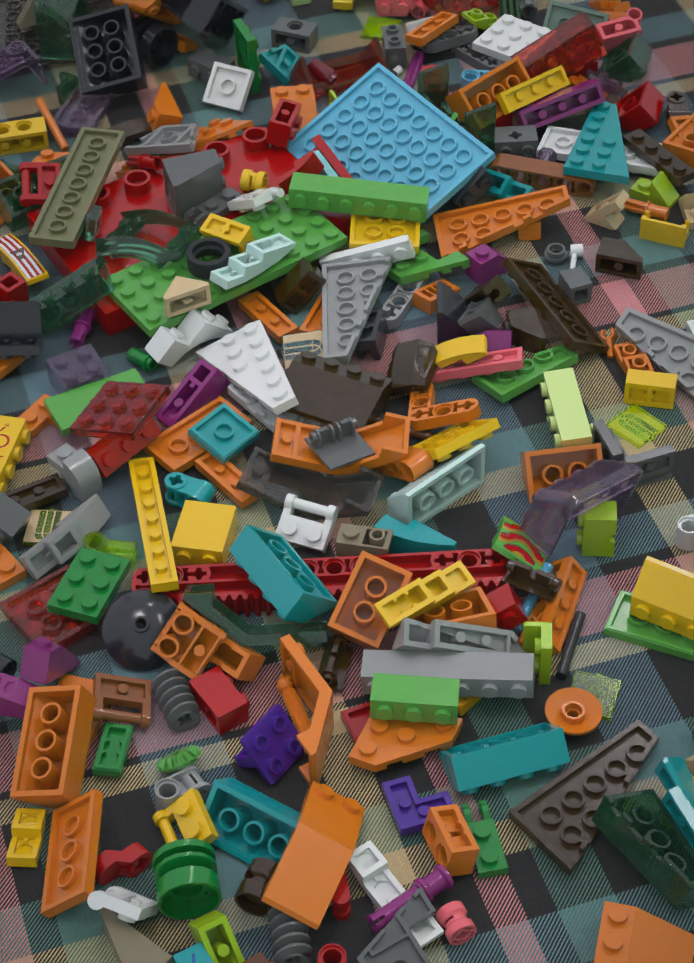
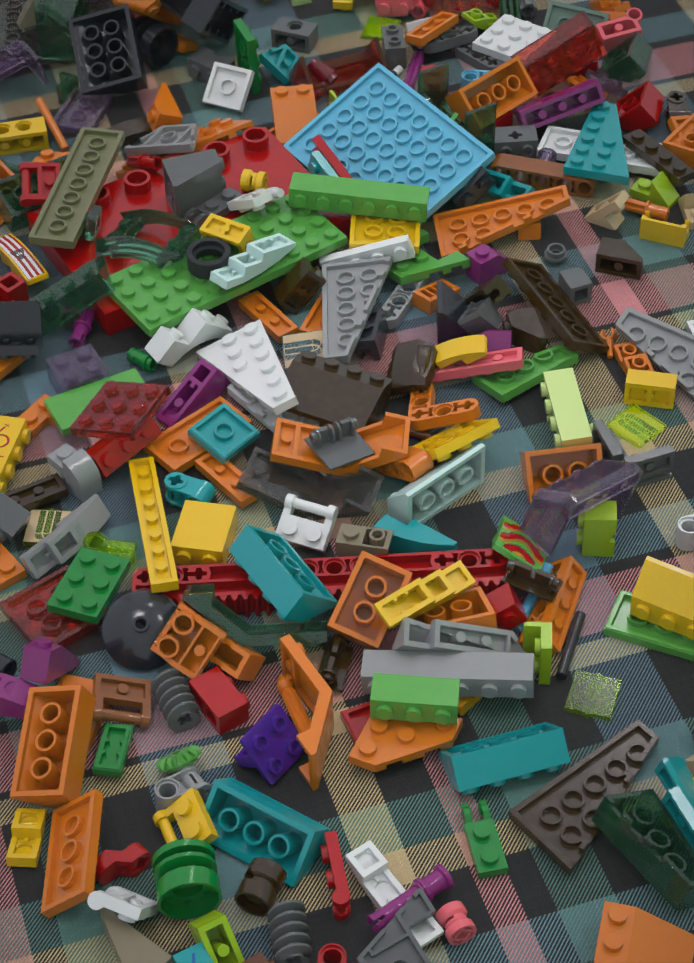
tan slope [163,276,212,318] -> none
orange windscreen [261,781,365,930] -> none
red brick [266,98,303,149] -> none
red slope [276,150,324,195] -> none
dark purple plate [382,775,453,837] -> none
orange brick [422,804,480,877] -> none
yellow plate [495,65,570,115] -> none
orange dish [545,687,603,735] -> none
white hand [569,244,584,269] -> none

